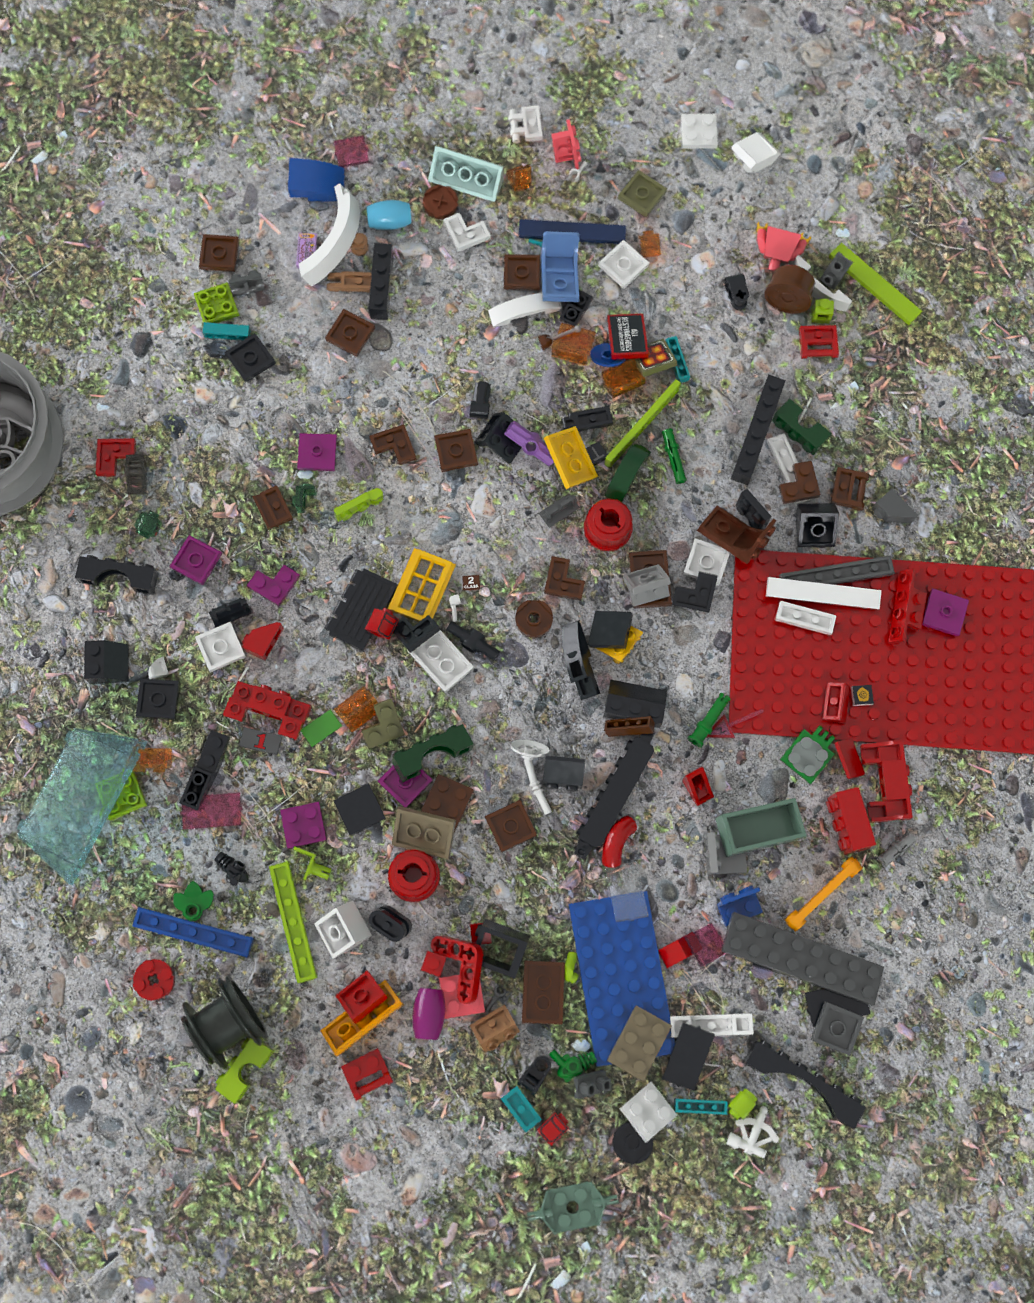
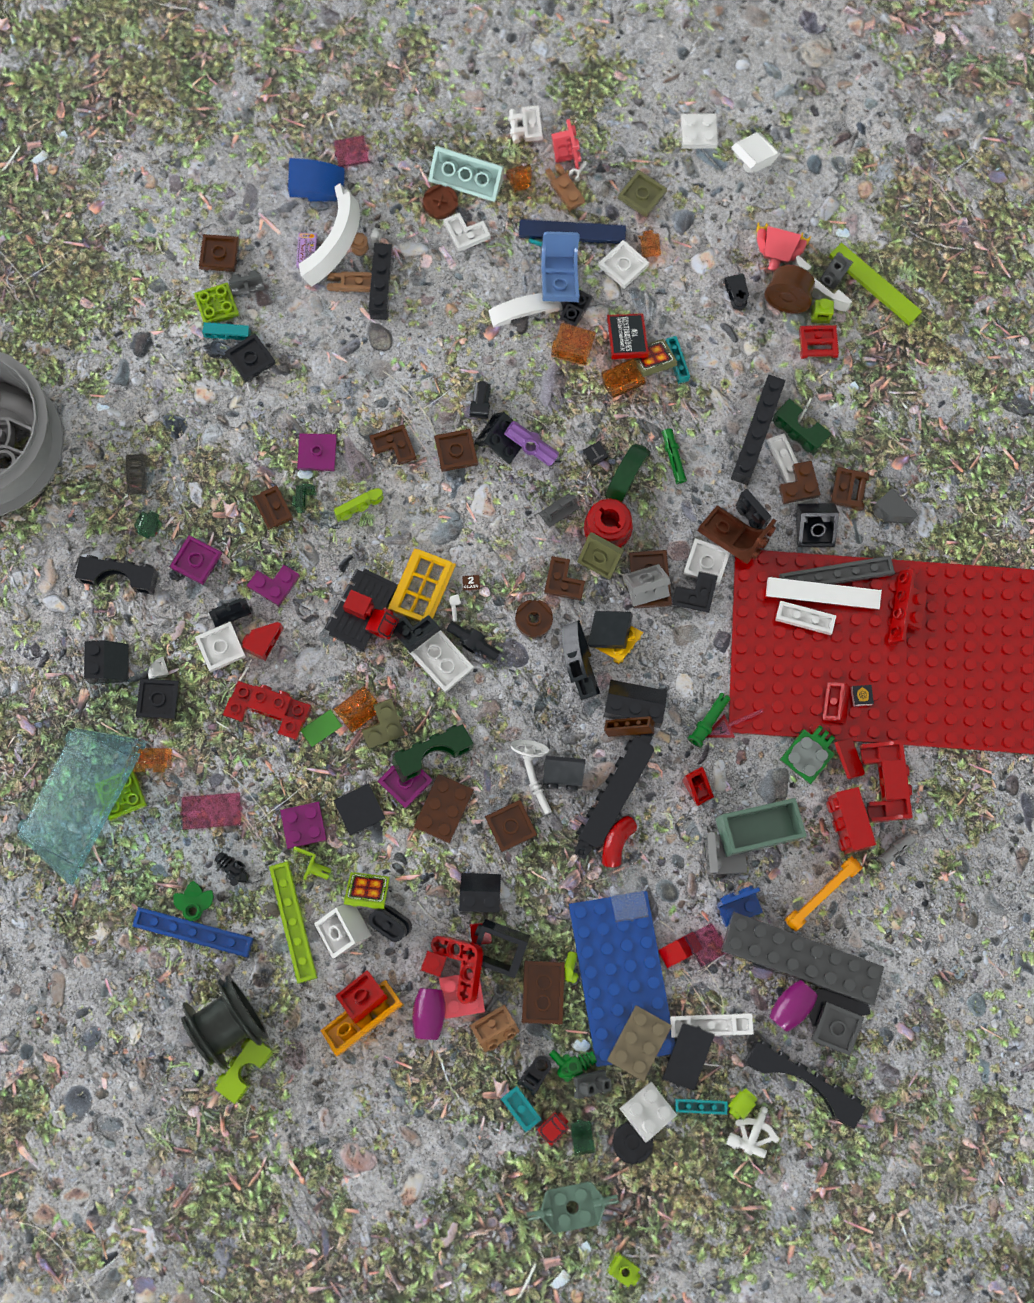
red plate [95,438,136,477] -> none
red plate [133,959,175,1001] -> none
black slope [179,730,231,811] -> none
dark grey tile [239,727,282,756] -> none
reddish brown plate [325,308,375,357] -> none
red plate [341,1048,393,1101] -> none
medium azure piece [366,200,411,230] -> none
red wheel [388,849,440,902] -> none
dark tan plate [392,806,456,859] -> none
reddish brown plate [504,254,540,291] -> none
hinge [538,325,581,350] -> none
yellow plate [543,426,598,489] -> none
black hinge [561,406,613,432] -> none
blue dish [590,343,626,367] -> none
lime tile [604,379,681,468] -> none
magenta plate [922,588,969,637] -> none
none -> red brick [343,590,375,620]
none -> tile [344,872,390,909]
none -> white tile [370,228,383,246]
none -> black slope [459,873,501,914]
none -> medium nougat hinge [545,163,585,211]
none -> clear green bracket [570,1120,595,1156]
none -> olive plate [577,532,624,580]
none -> lime brick [606,1252,641,1288]
none -> magenta piece [769,980,818,1032]

